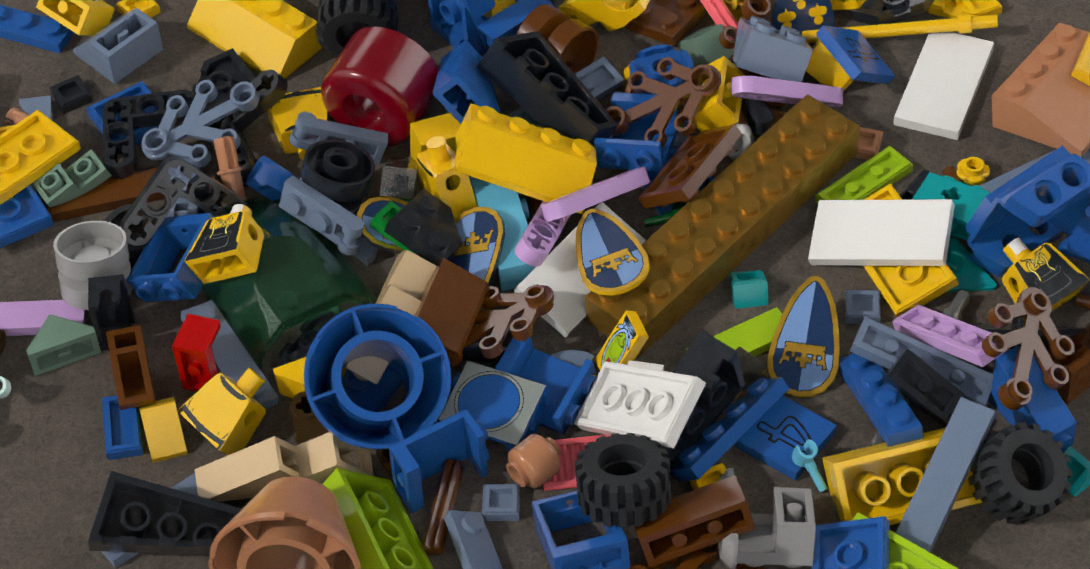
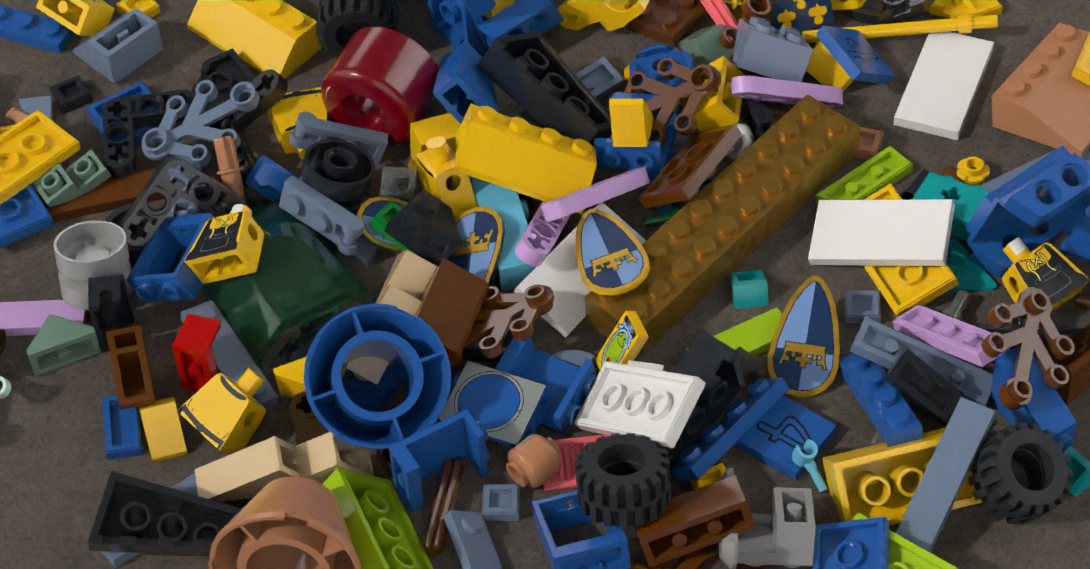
reddish brown wheel [516,4,599,74] -> none
none -> yellow slope [609,99,654,147]

